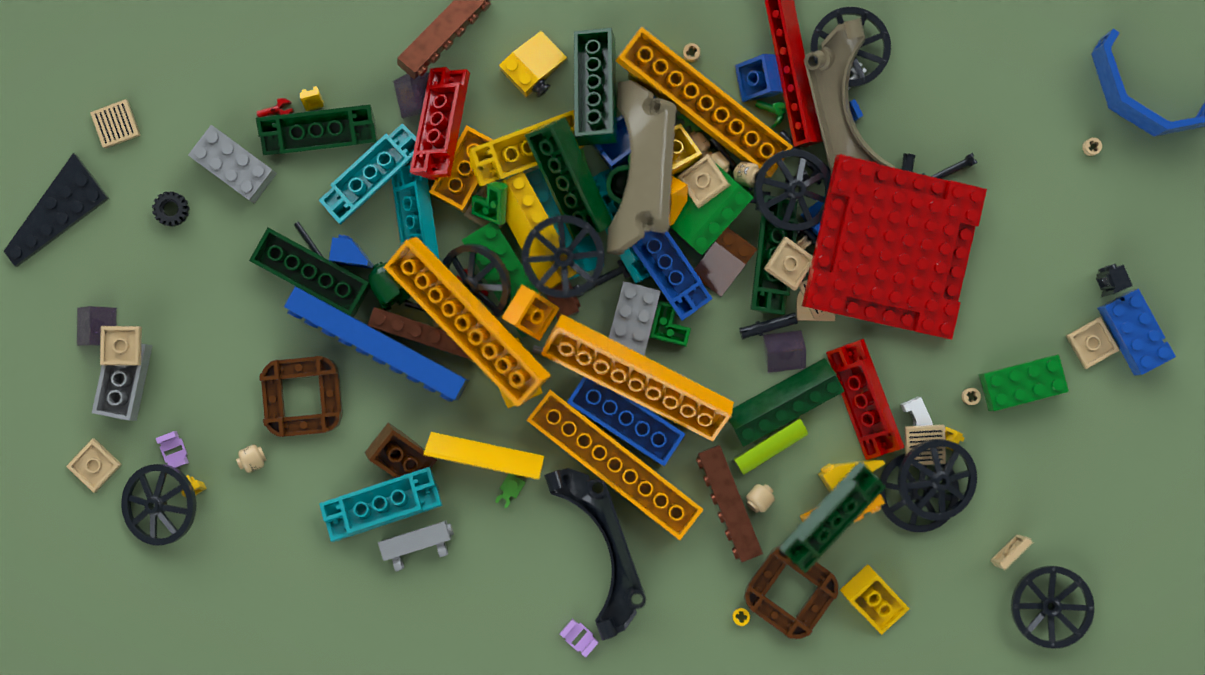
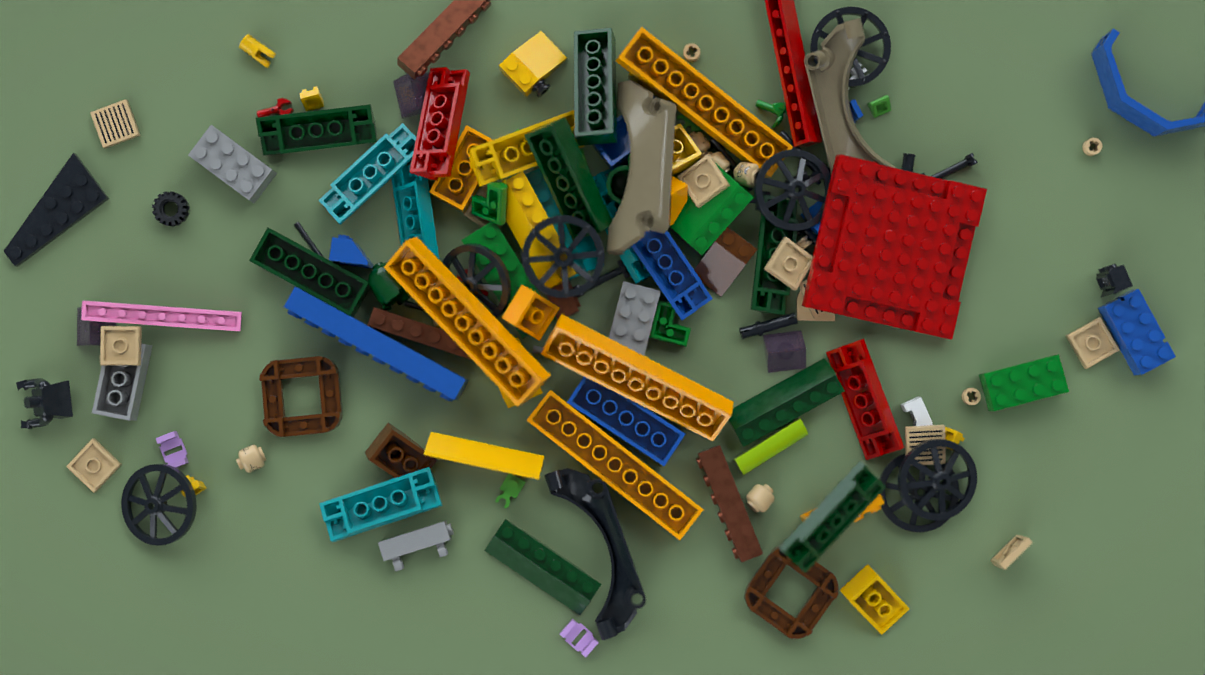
yellow bush [732,608,750,626] -> none
blue slope [735,54,783,102] -> none
yellow slope [818,459,885,493] -> none
black wheel [1011,566,1095,649] -> none
none -> black torso [16,378,73,429]
none -> bright pink plate [81,300,242,331]
none -> yellow hinge [239,34,276,68]
none -> dark green slope [484,519,601,615]
none -> bright green slope [867,95,891,118]

